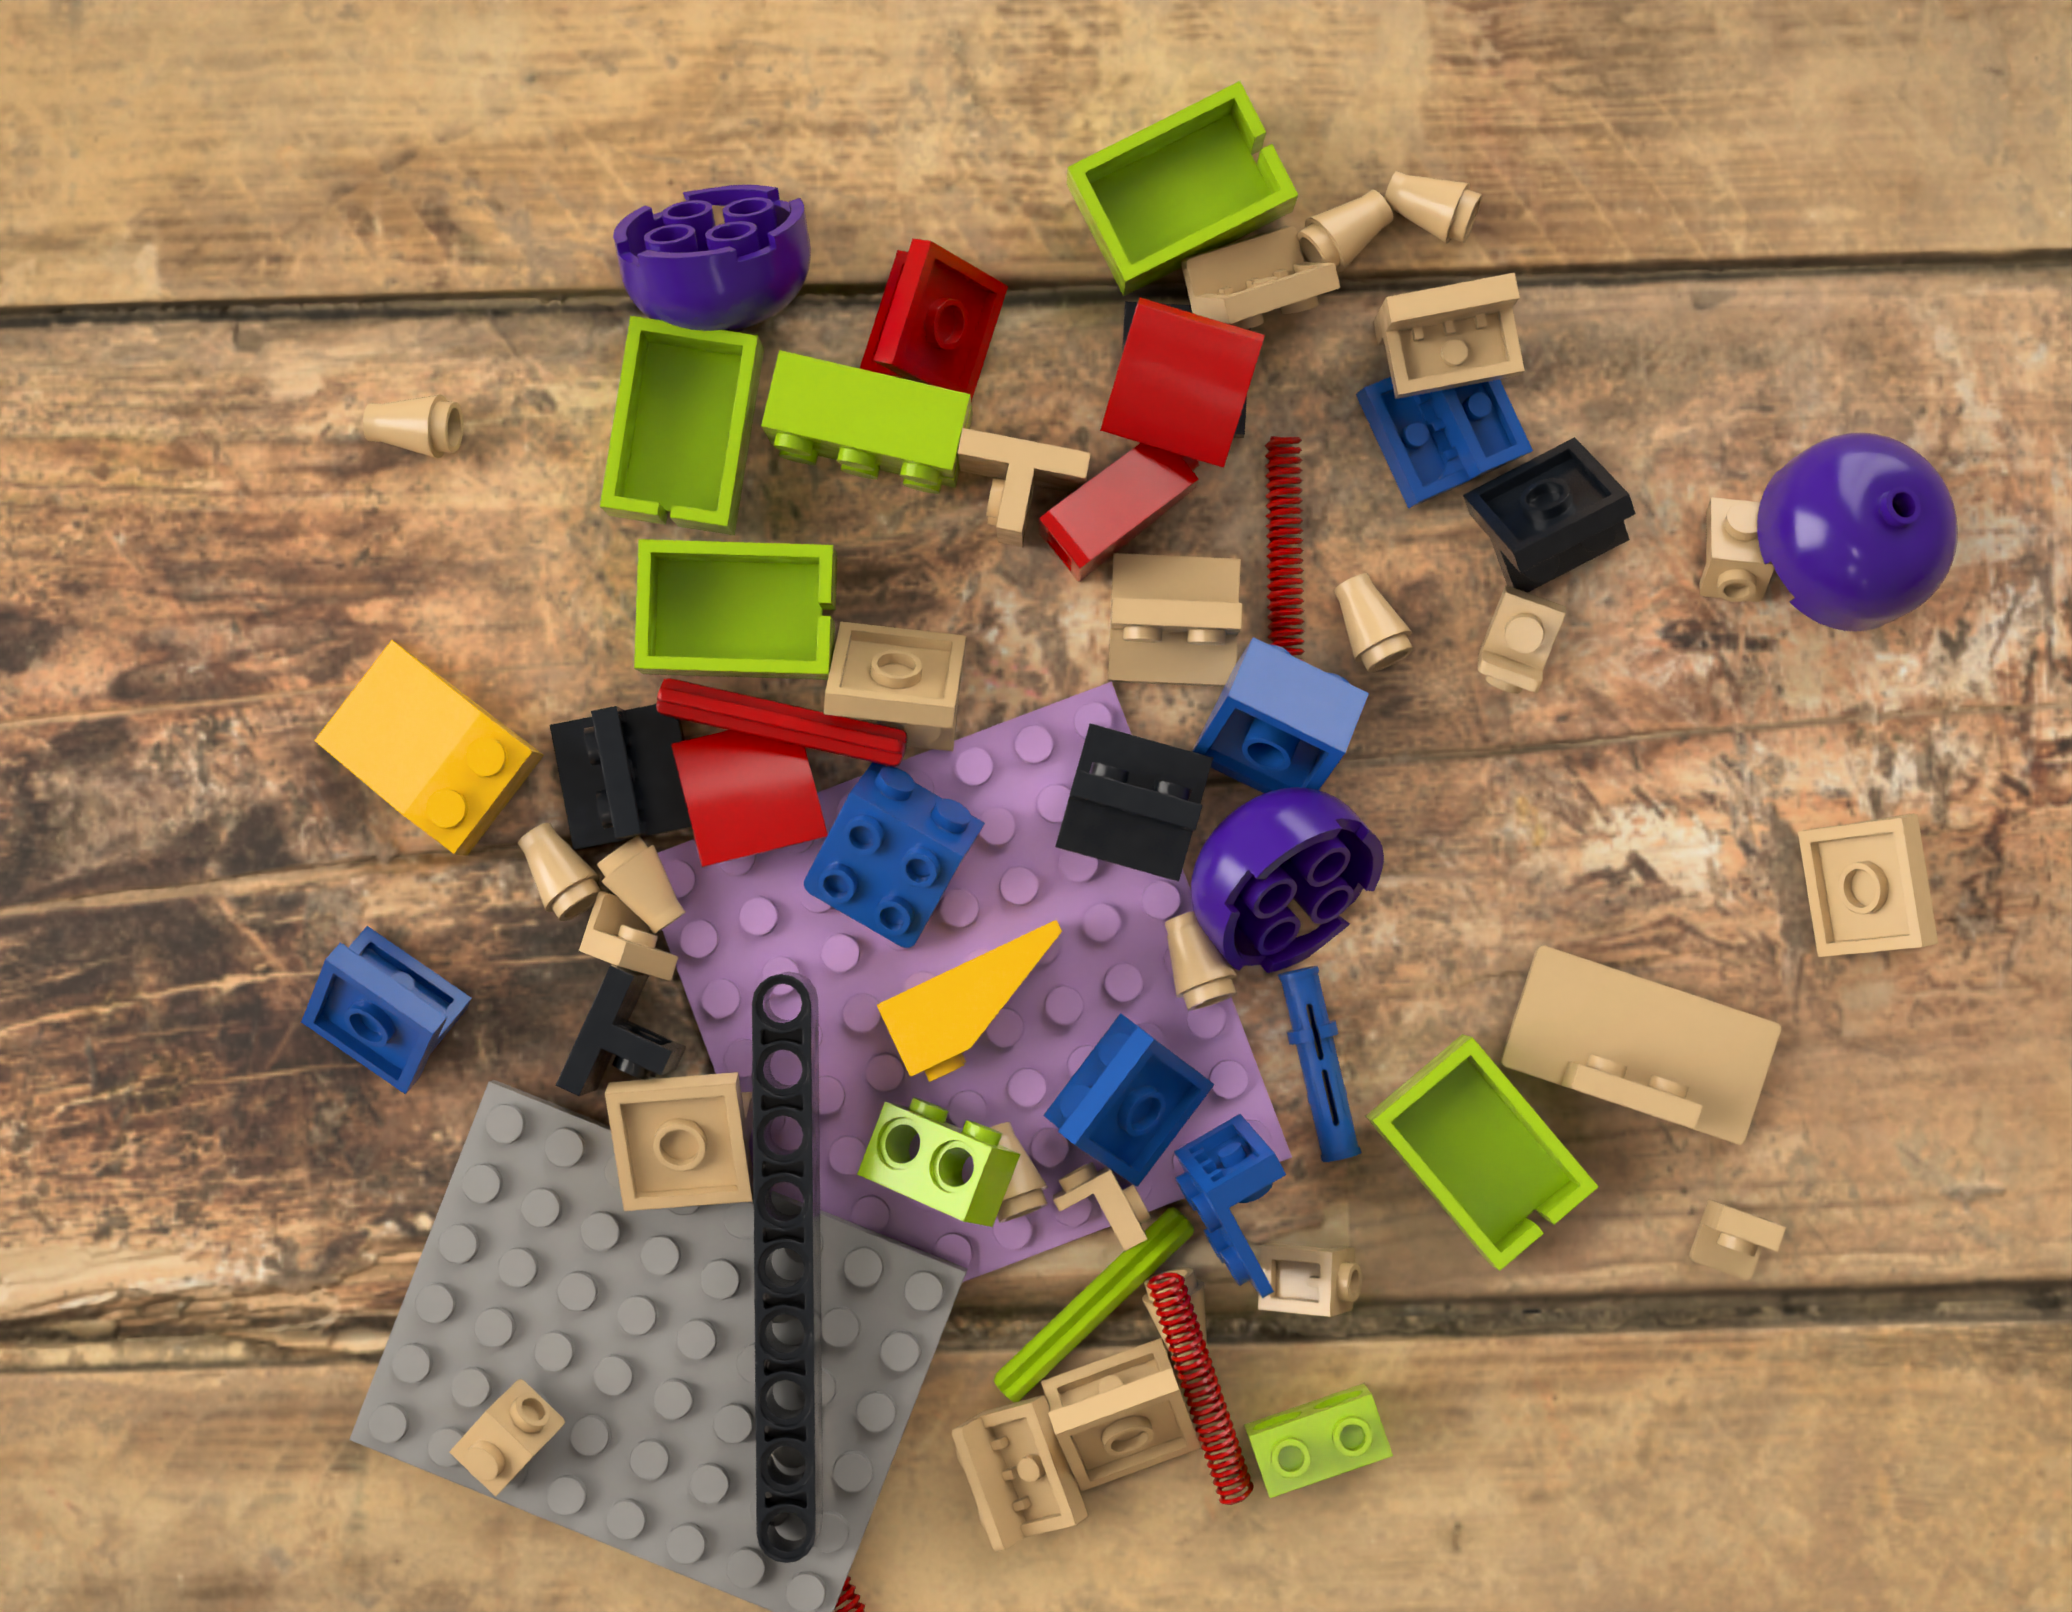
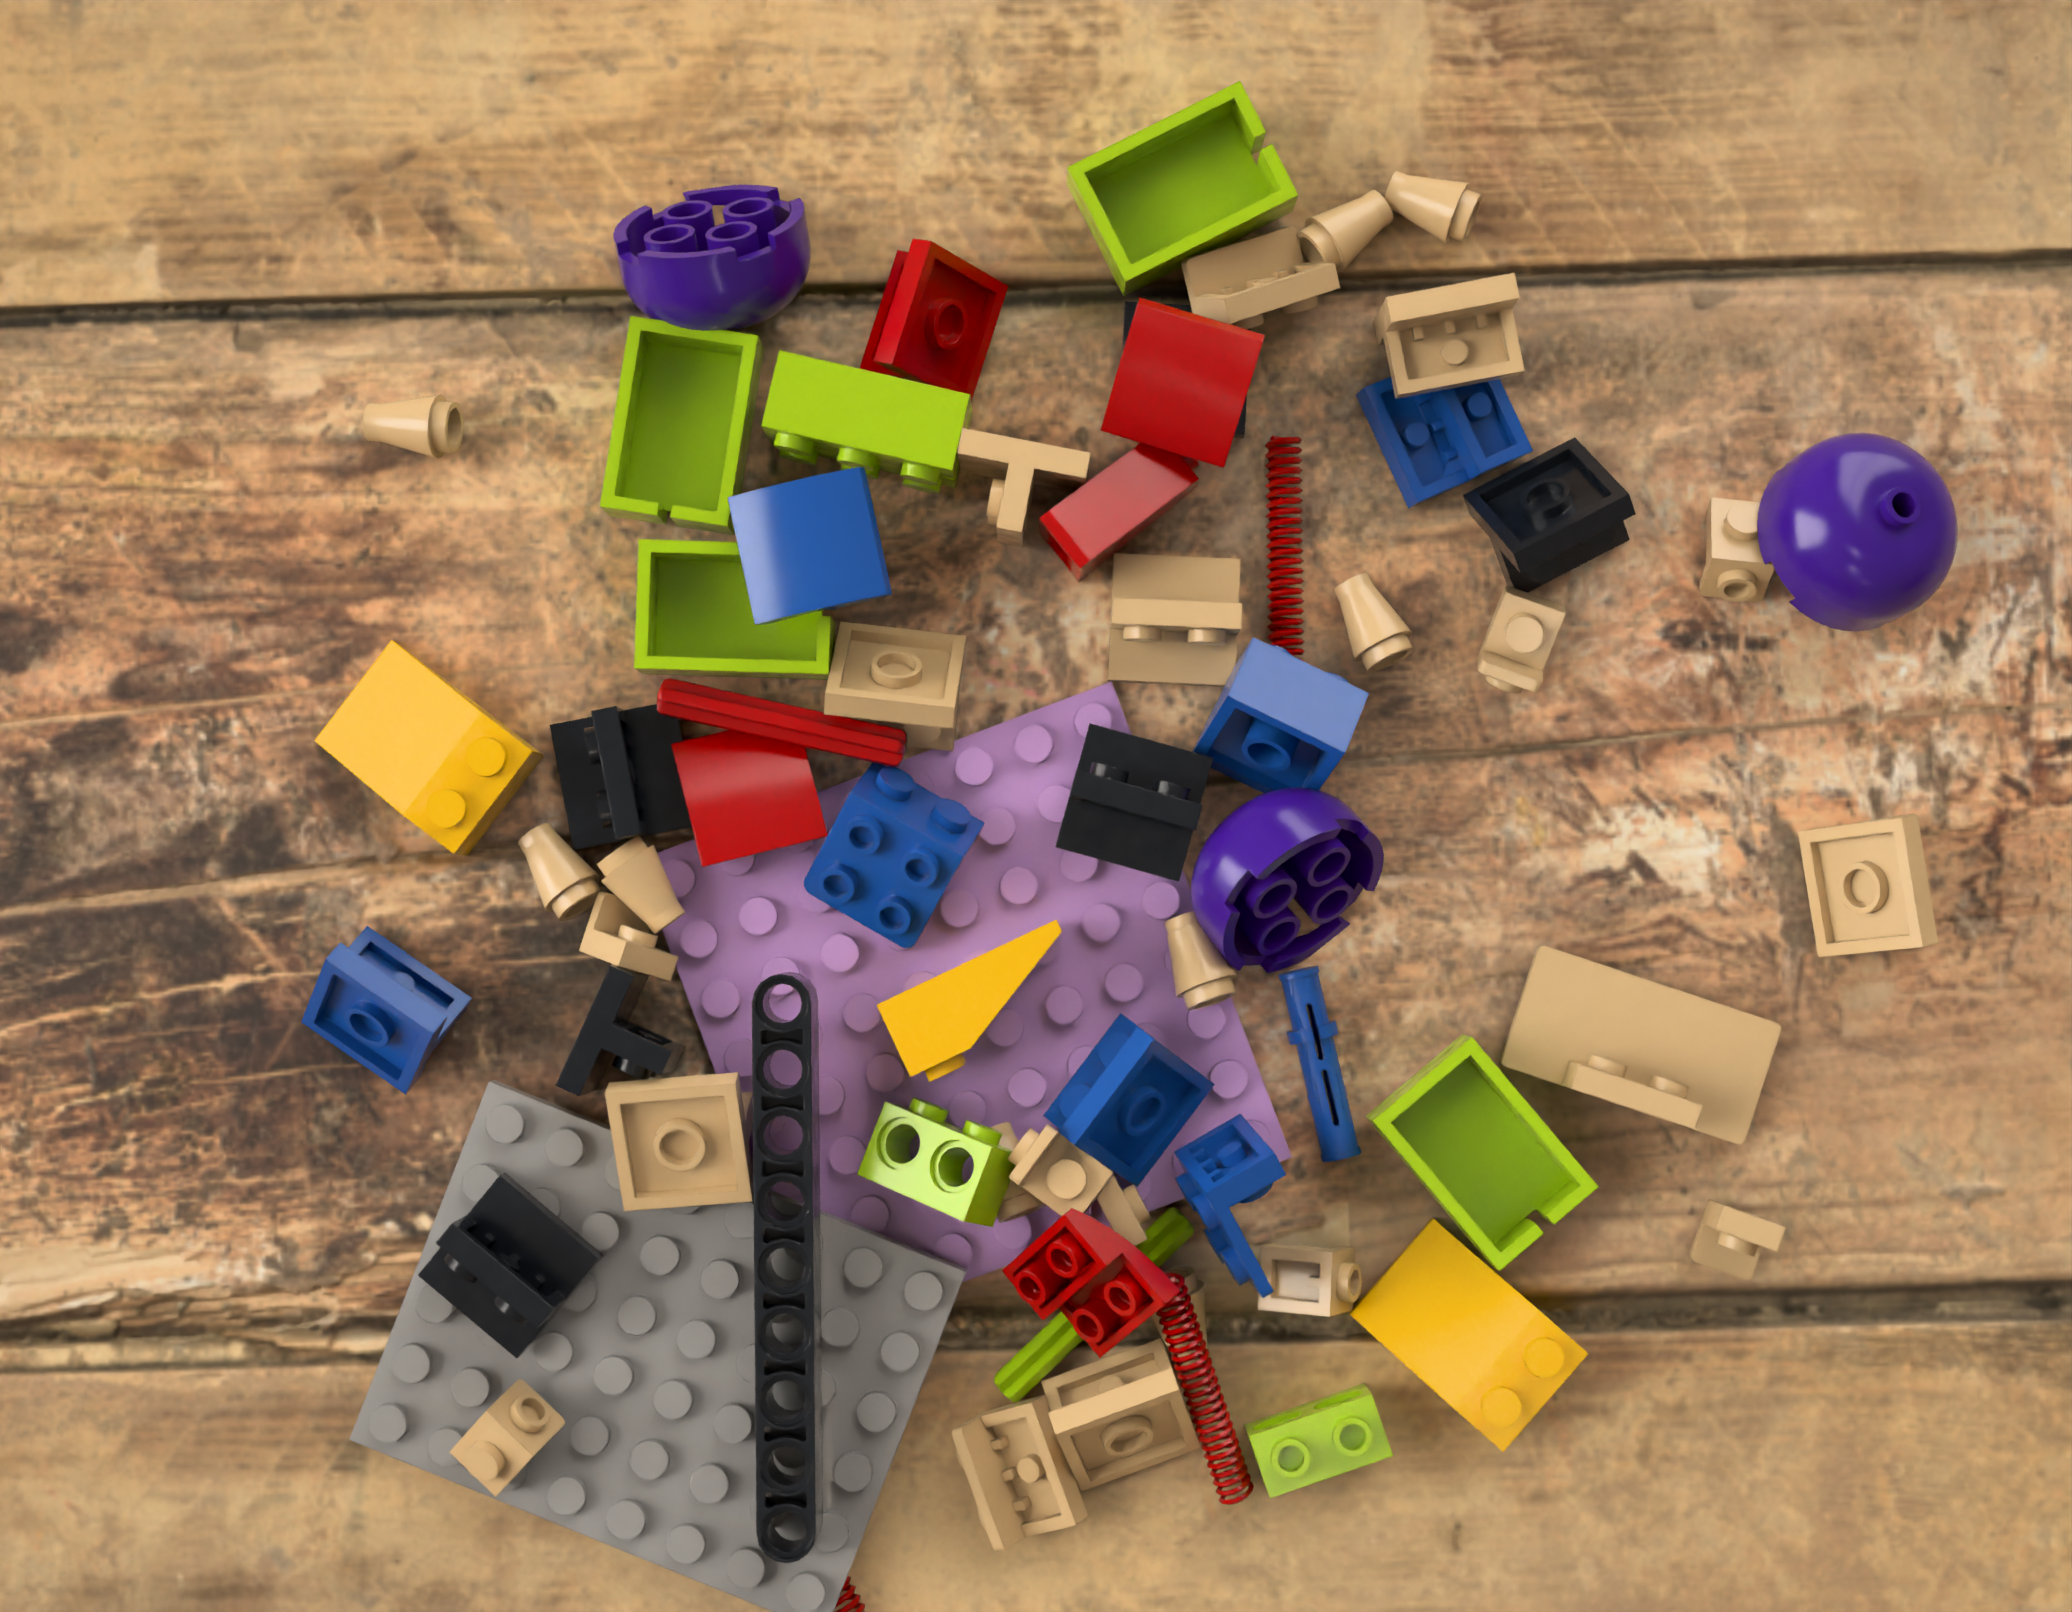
none -> black bracket [418,1173,604,1358]
none -> blue slope [727,467,892,625]
none -> red slope [1002,1208,1180,1358]
none -> tan bracket [1008,1124,1115,1216]
none -> yellow slope [1349,1218,1589,1452]

